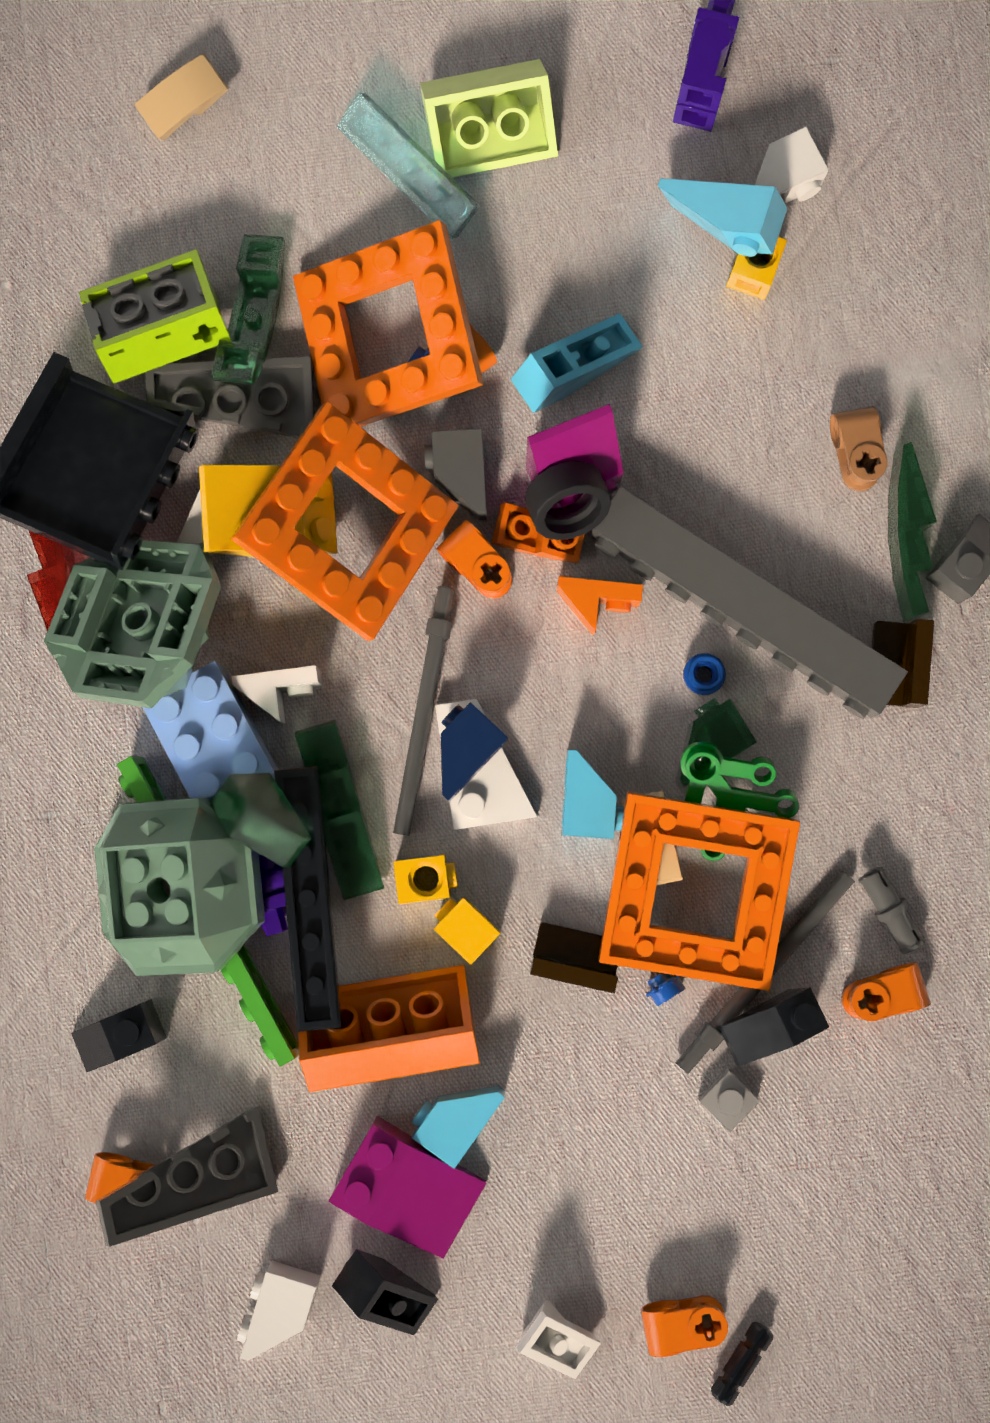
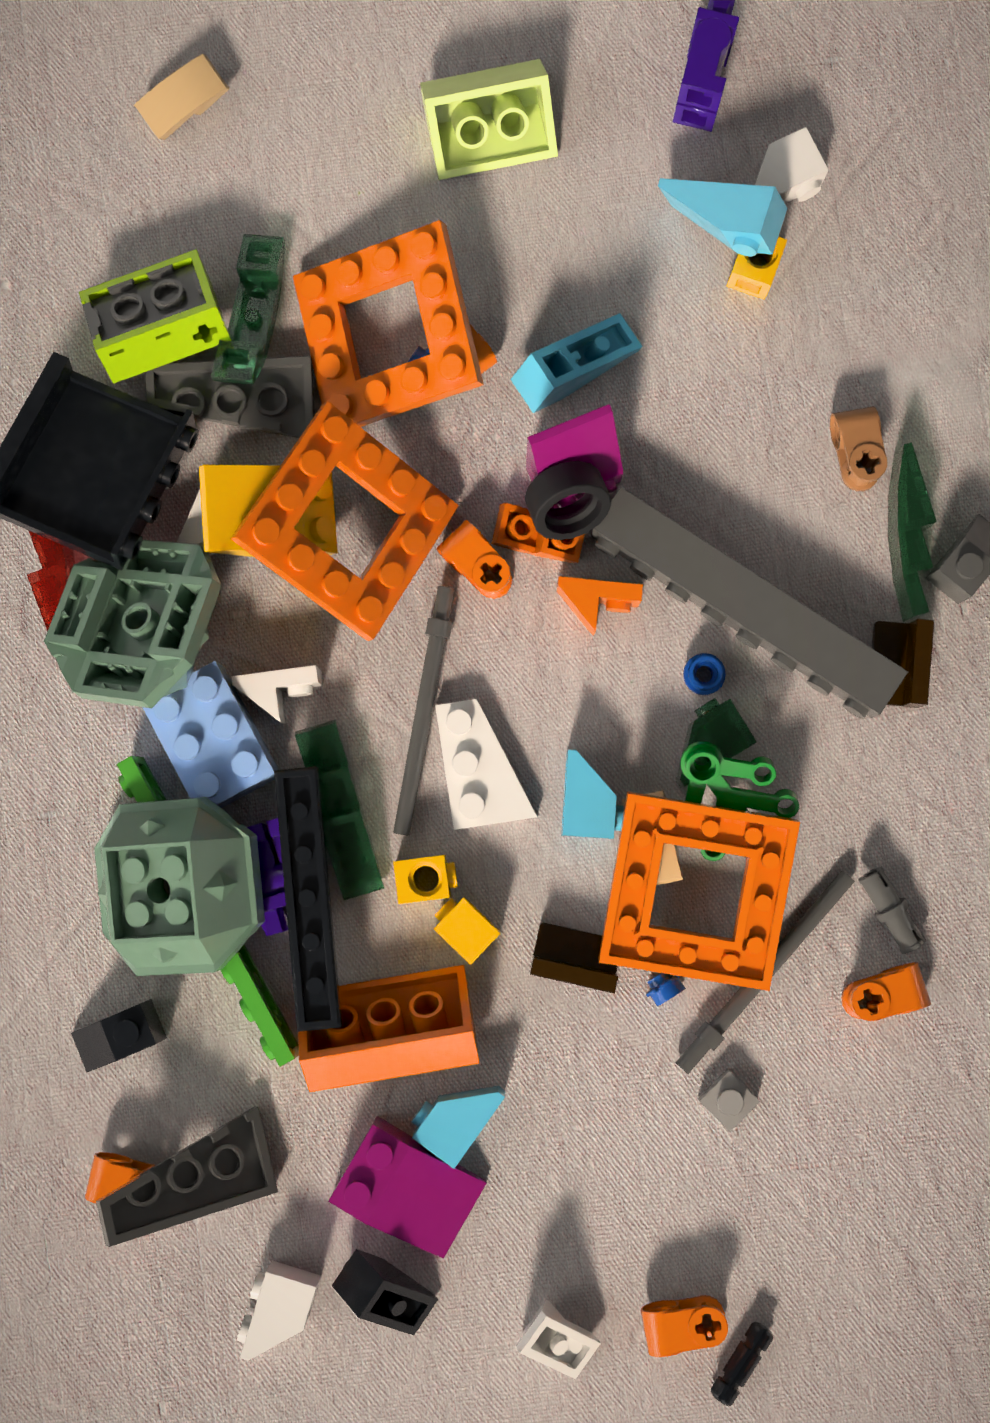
clear green slope [210,773,311,867] -> none
clear light blue plate [337,93,481,239] -> none
dark grey slope [424,429,487,520] -> none
dark blue slope [441,702,508,802] -> none
black slope [718,987,829,1066] -> none

